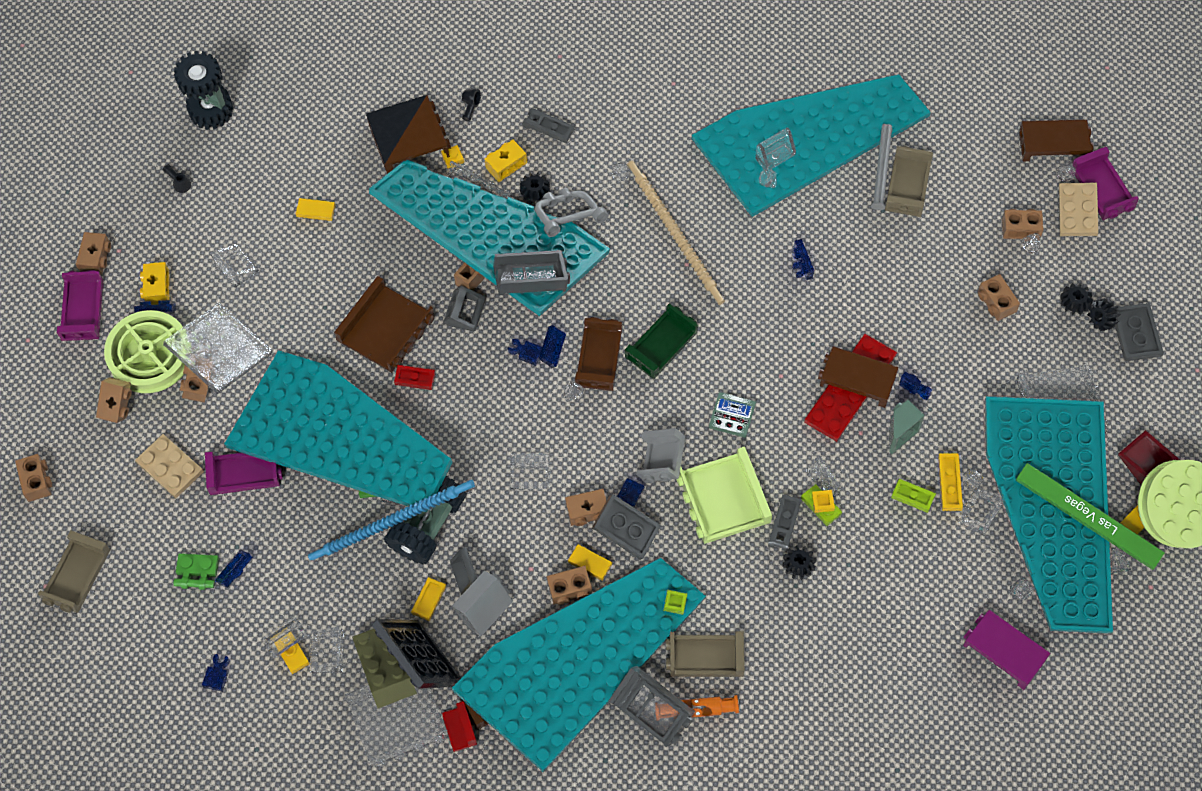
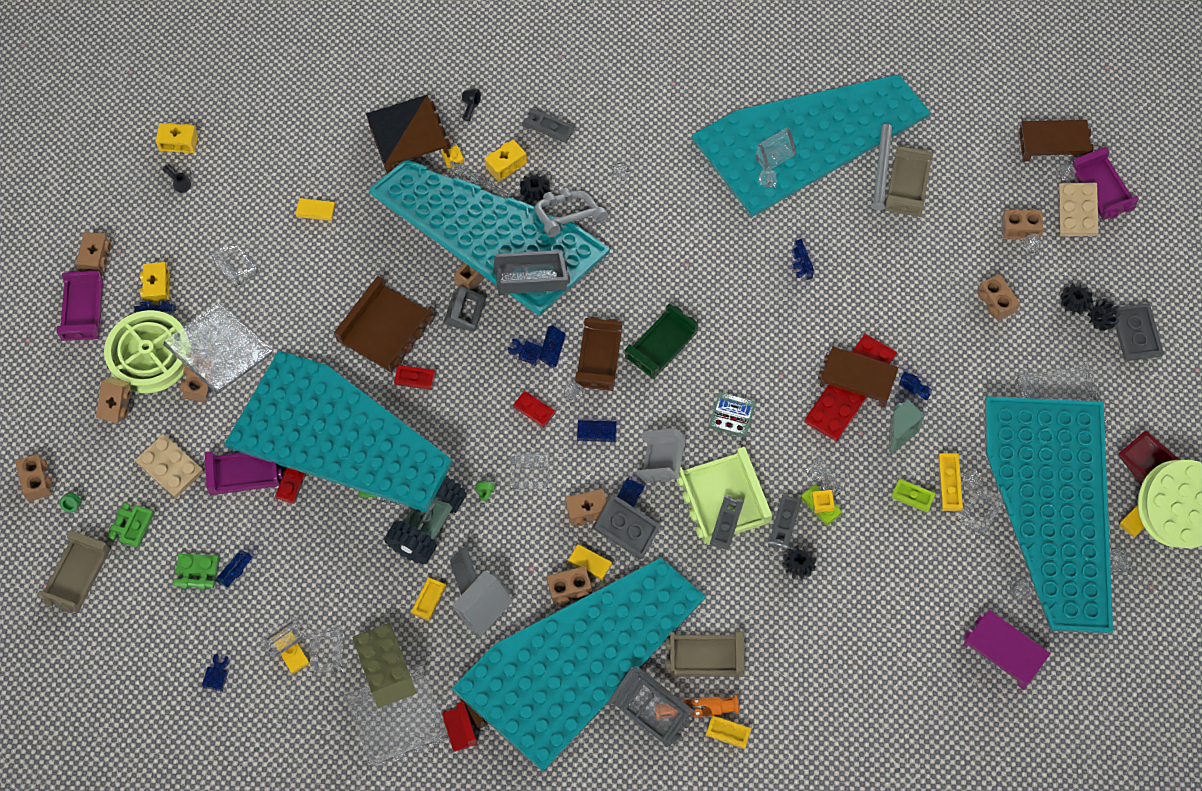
black plate [174,51,233,130] -> none
dark azure hose [308,480,475,560] -> none
black plate [372,619,461,689] -> none
tan hose [627,160,725,305] -> none
lime tile [663,590,687,615] -> none
bright green tile [1016,463,1165,570] -> none
none -> green tile [60,492,82,513]
none -> bright green plate [107,503,154,548]
none -> yellow brick [155,123,198,153]
none -> red plate [275,468,306,504]
none -> bright green tile [475,482,495,501]
none -> red plate [513,390,555,428]
none -> clear blue plate [577,420,616,442]
none -> yellow plate [706,715,752,749]
none -> dark grey plate [710,495,744,551]

